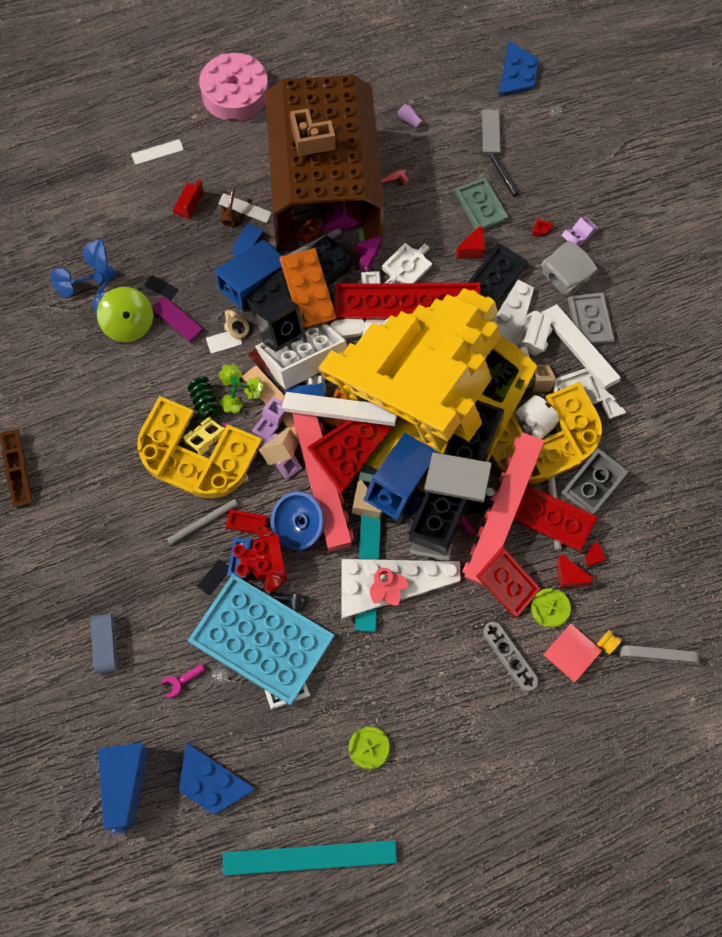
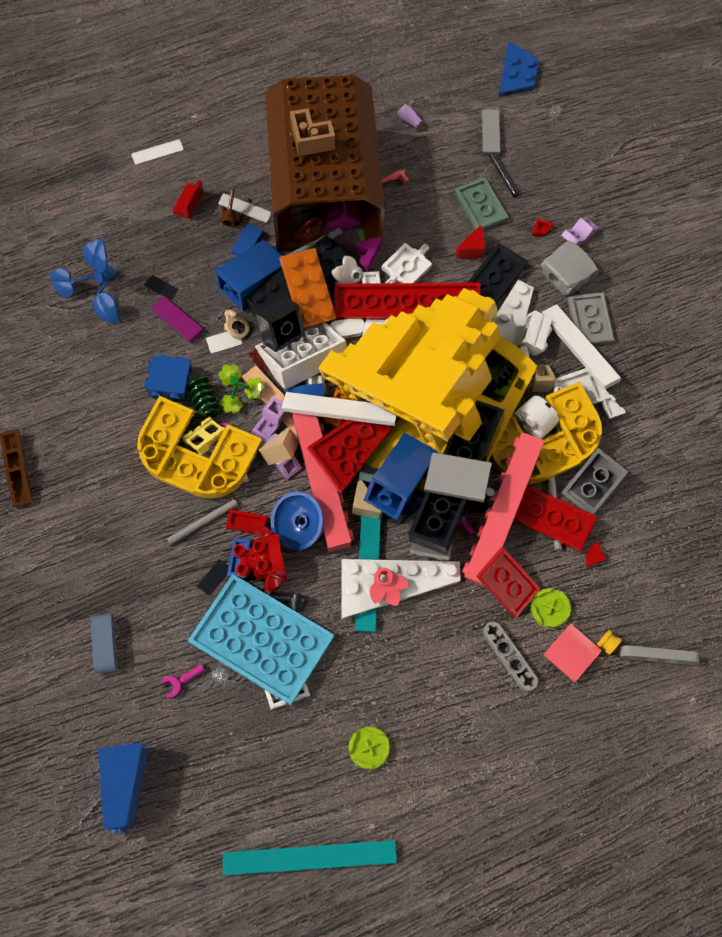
lime dish [97,287,153,342] -> none
blue wing [179,744,255,815] -> none
bright pink brick [199,53,268,121] -> none
red slope [556,554,593,589] -> none
none -> blue brick [144,355,193,402]
none -> white plate [331,256,363,289]

